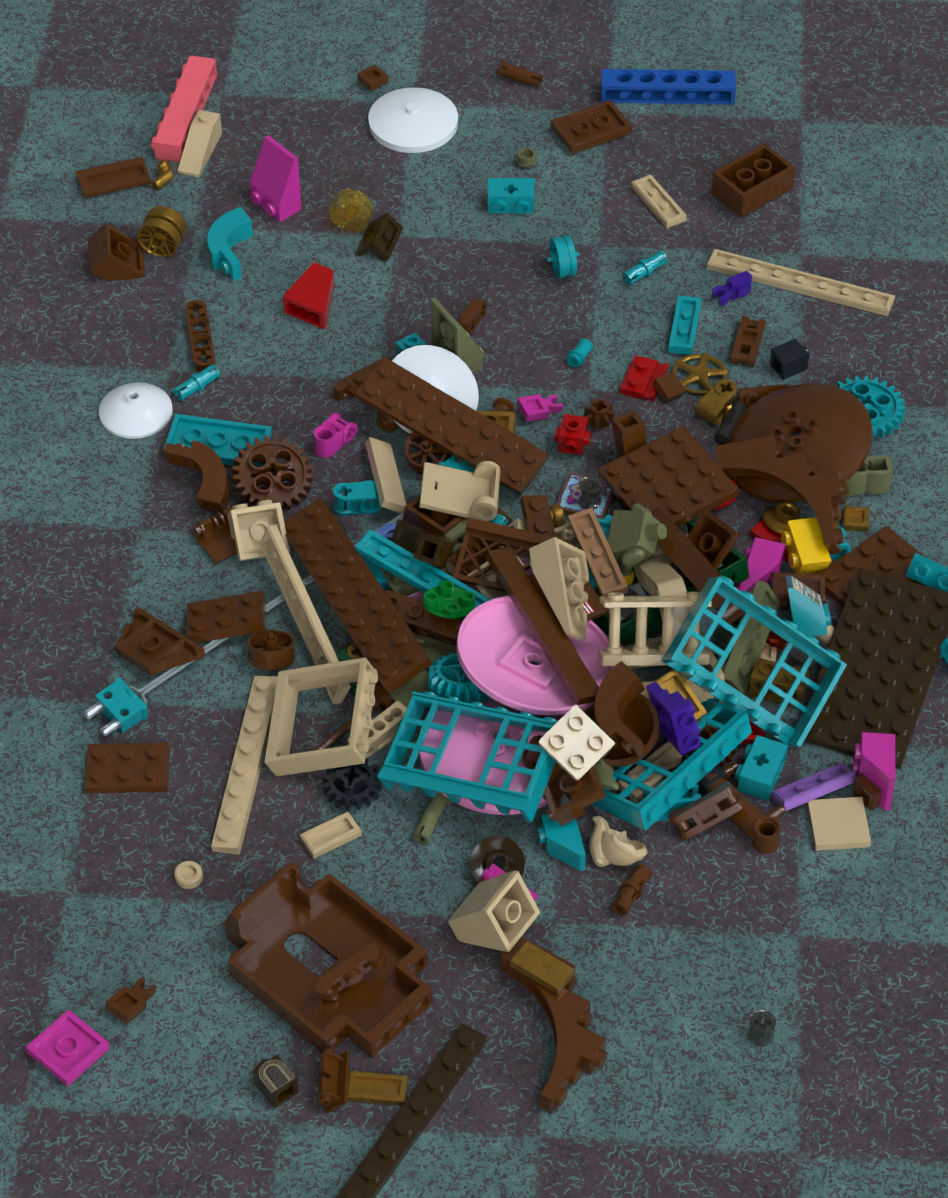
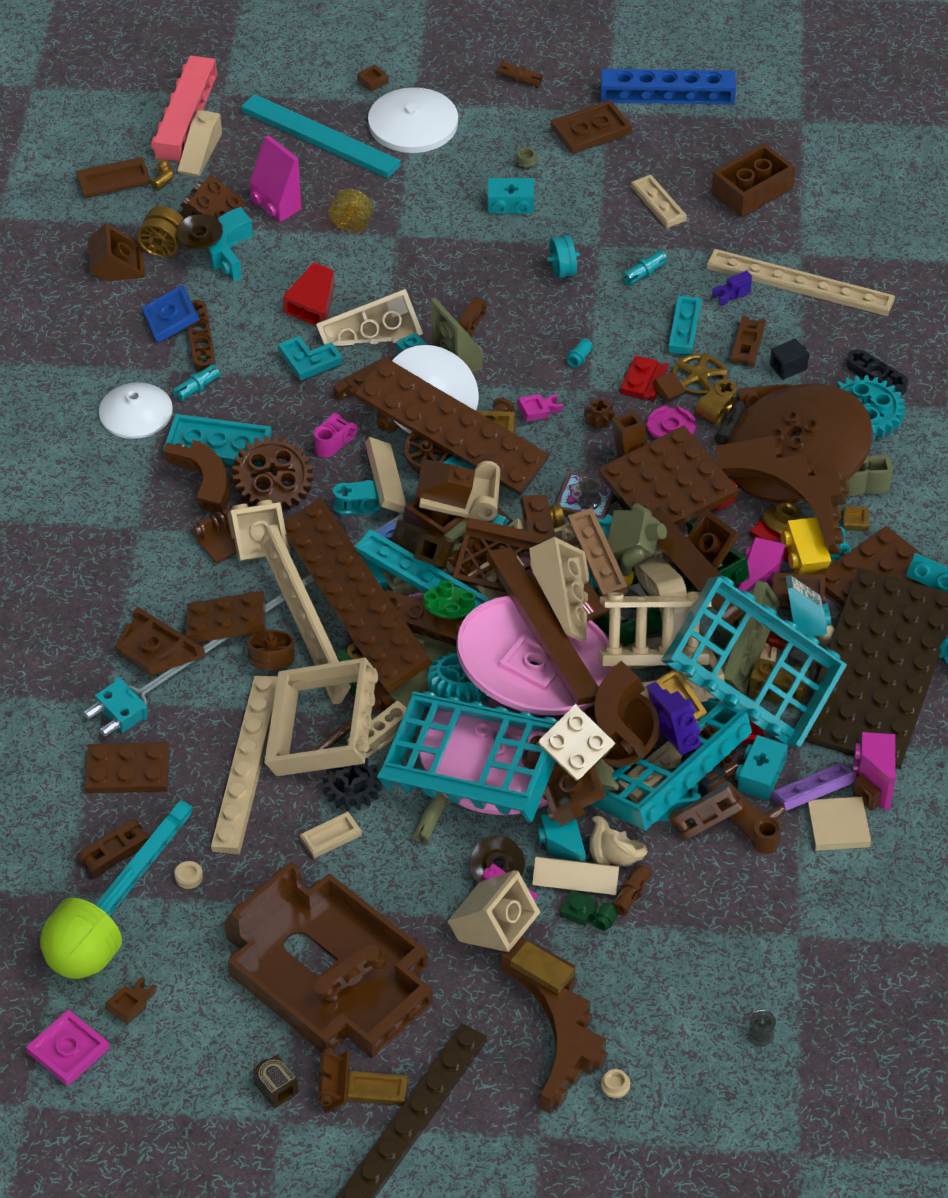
dark brown panel [356,213,403,261] -> none
red brick [554,414,591,456] -> none
none -> lime piece [40,800,194,979]
none -> reddish brown plate [77,820,151,878]
none -> blue plate [141,284,200,343]
none -> dark brown dish [176,214,223,249]
none -> reddish brown bracket [179,174,245,219]
none -> teal tile [241,94,401,179]
none -> teal plate [278,336,343,381]
none -> tan wedge [316,289,423,346]
none -> reddish brown slope [416,459,475,509]
none -> tan tile [532,856,619,895]
none -> dark green plate [560,890,617,931]
none -> tan plate [601,1069,630,1098]
none -> dark pink tile [646,406,696,440]
none -> black beam [846,349,908,396]

